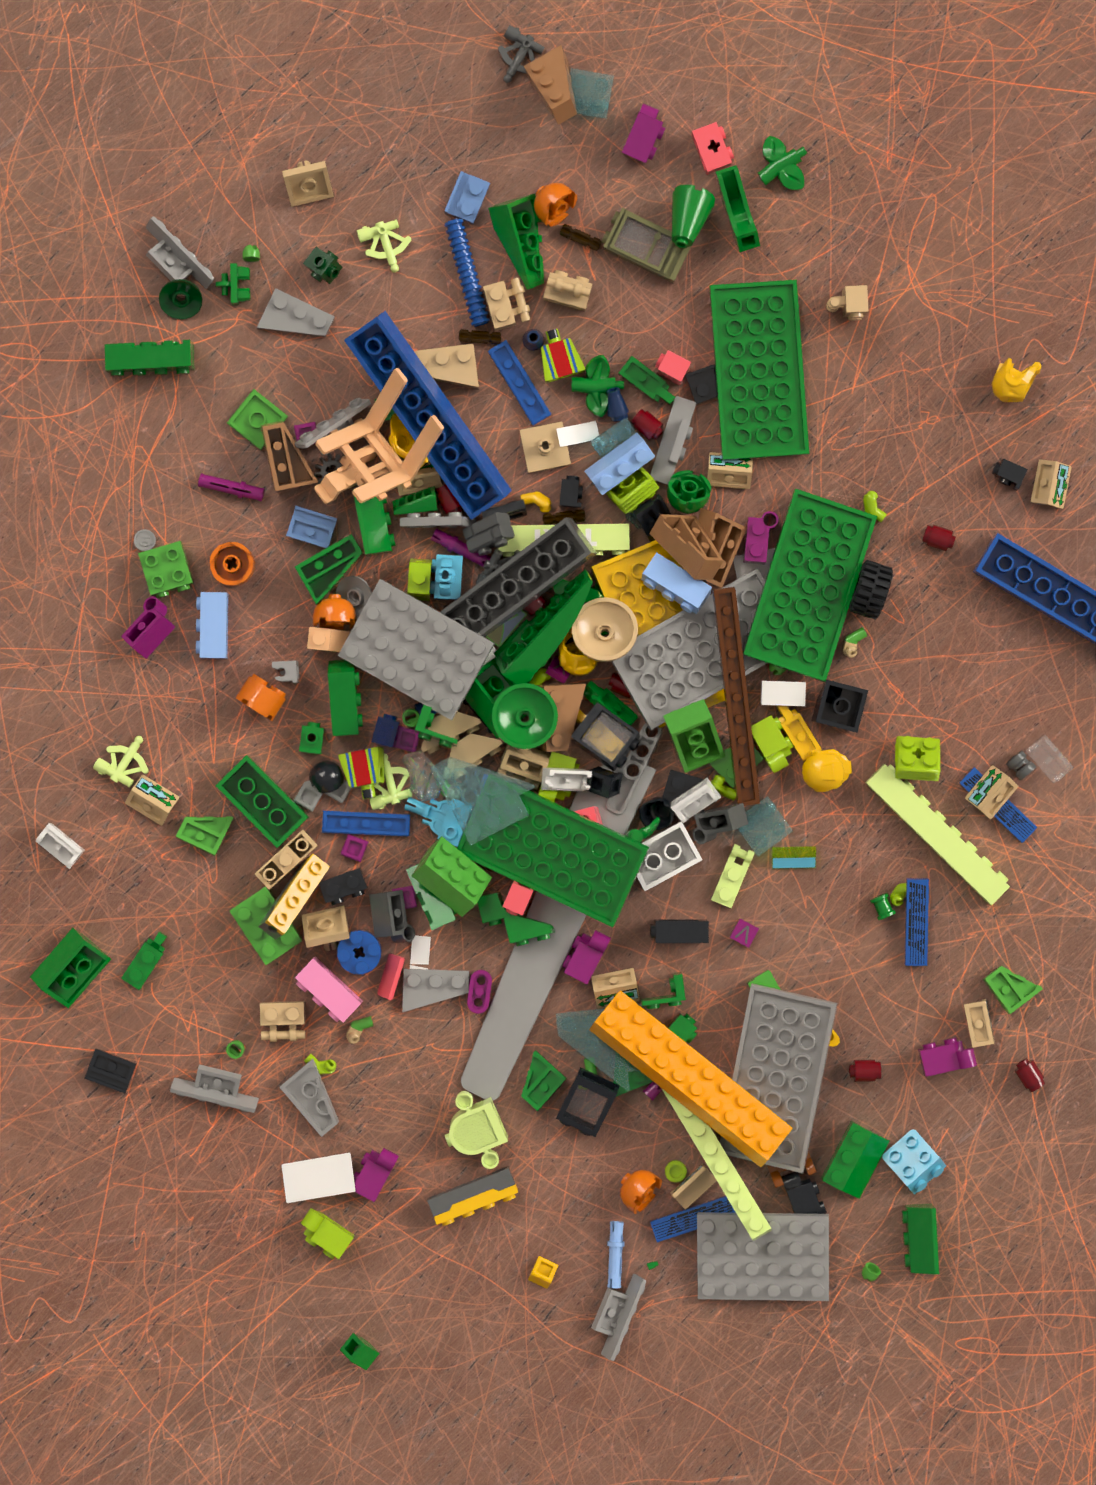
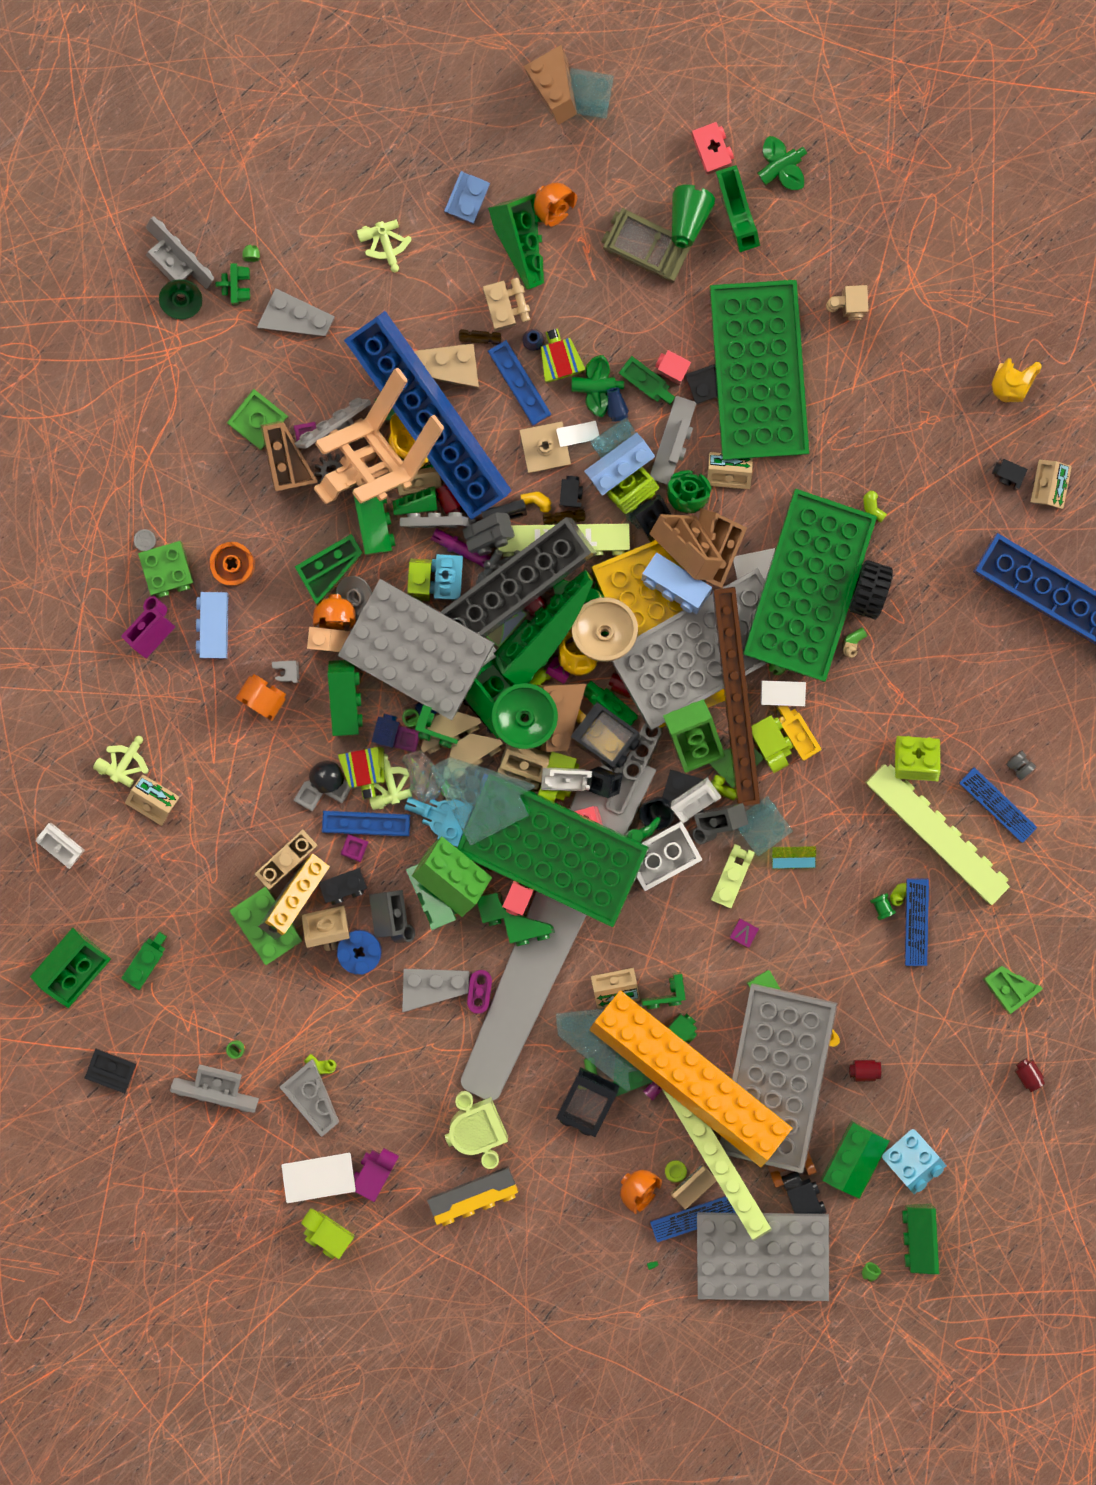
green wedge [104,339,195,376] -> none
bright green wing [176,816,234,856] -> none
magenta pin [198,473,265,502] -> none
green brick [215,755,309,848] -> none
tan brick [260,1001,306,1042] -> none
tan tile [282,161,334,207] -> none
medium blue plate [286,506,338,548] -> none
bright pink brick [295,956,363,1023] -> none
green brick [299,722,325,754] -> none
dark green brick [303,246,343,284] -> none
green brick [340,1333,380,1370] -> none
arm [346,1016,374,1044] -> none
coral slope [377,953,405,1000] -> none
magenta tile [392,886,417,909] -> none
white sticker [410,935,431,969] -> none
blue piece [444,218,490,327] -> none
dark grey piece [498,25,545,83] -> none
green wing [521,1050,567,1111] -> none
yellow slope [528,1256,558,1289] -> none
tan brick [543,270,592,311] -> none
dark brown axle [560,224,601,251] -> none
magenta hinge [562,930,611,984] -> none
light grey bracket [591,1274,646,1361] -> none
light blue pin [607,1221,625,1288] -> none
magenta hinge [622,103,666,163] -> none
dark red brick [631,409,664,441] -> none
black window [650,919,709,943] -> none
magenta hinge [743,511,779,565] -> none
yellow helmet [802,749,852,792] -> none
black slope [811,679,868,733] -> none
magenta hinge [918,1037,977,1077] -> none
dark red brick [922,524,956,552] -> none
tan panel [964,999,995,1048] -> none
panel [965,765,1019,820] -> none
clear hinge [1025,735,1074,783] -> none

